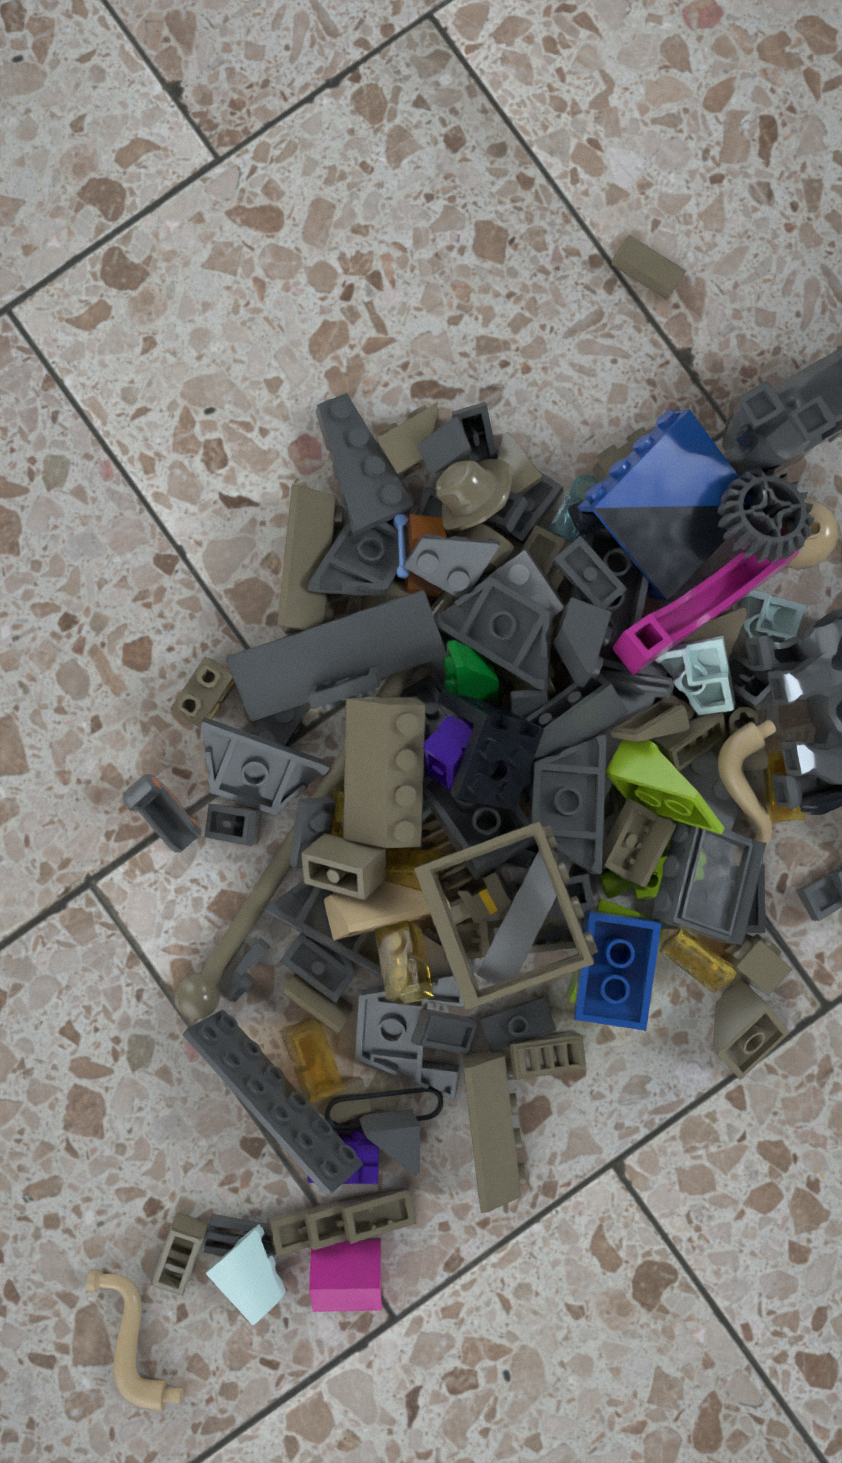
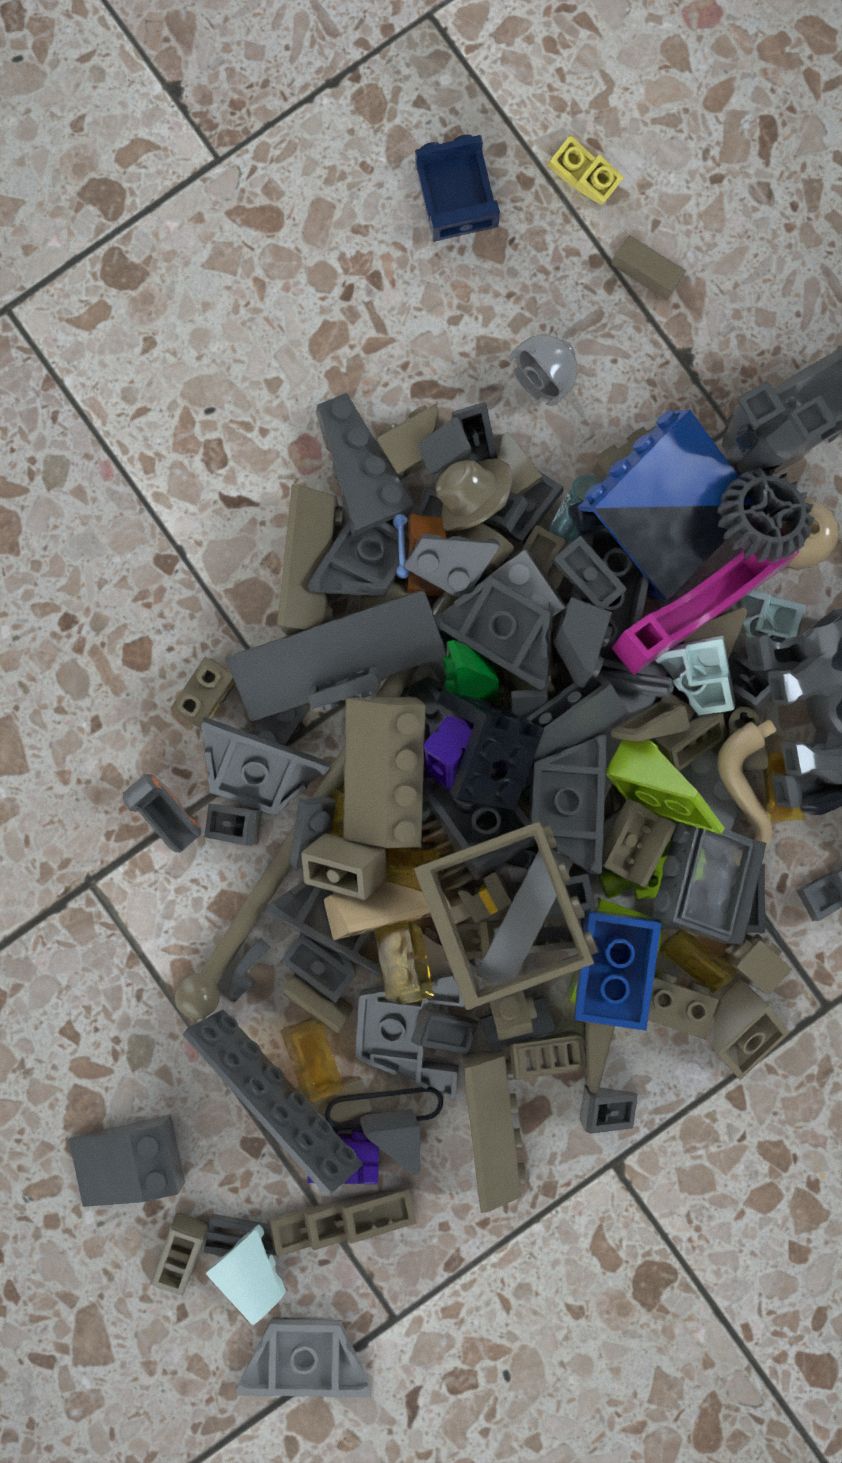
tan animal [86,1269,183,1411] -> none
dark pink slope [309,1238,382,1312] -> none
none -> dark grey slope [69,1114,185,1207]
none -> light grey wing [236,1319,371,1397]
none -> dark blue panel [415,134,500,242]
none -> dark tan brick [479,963,537,1041]
none -> light grey cylinder [510,334,578,406]
none -> light yellow slope [546,135,624,205]
none -> dark grey slope [579,1085,638,1134]
none -> dark tan slope [584,1022,615,1093]
none -> dark tan brick [648,970,719,1040]

